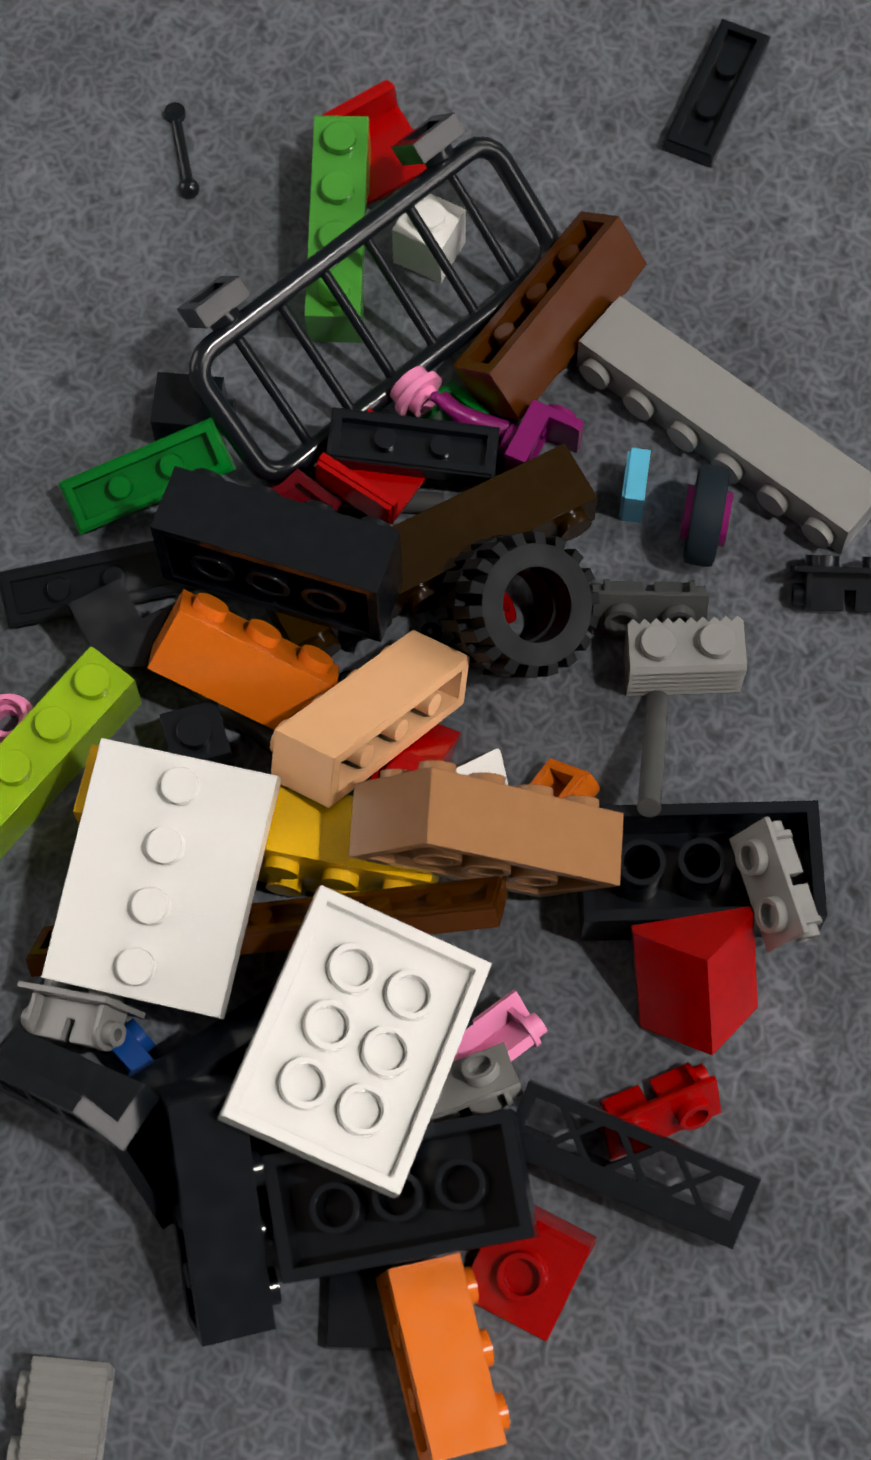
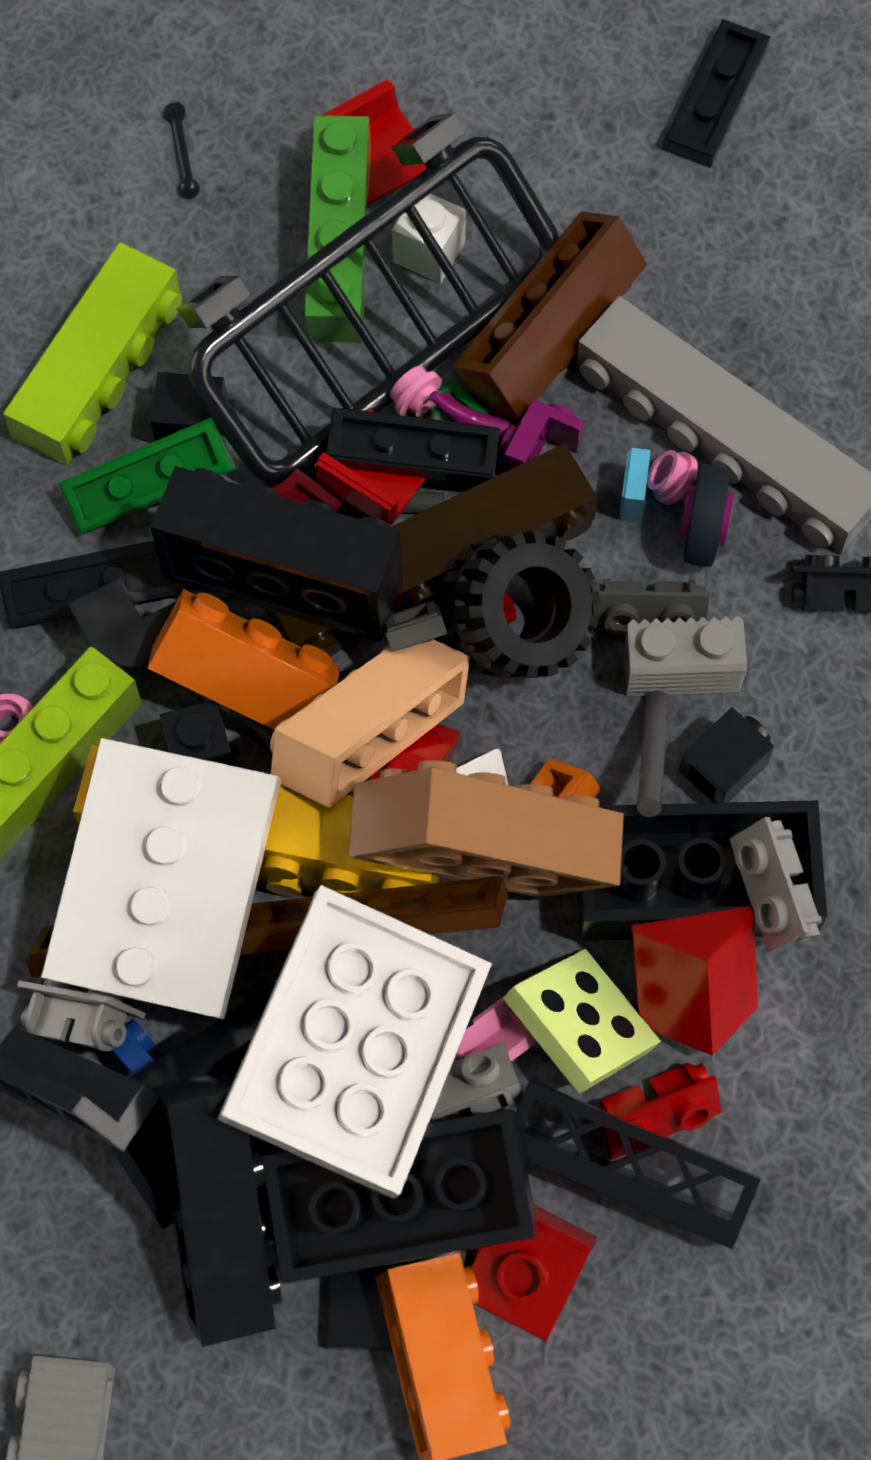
none -> lime brick [3,242,182,466]
none -> dark grey tile [384,600,447,652]
none -> yellowish green tile [503,949,661,1094]
none -> bright pink plate [647,450,698,505]
none -> black brick [679,707,775,803]

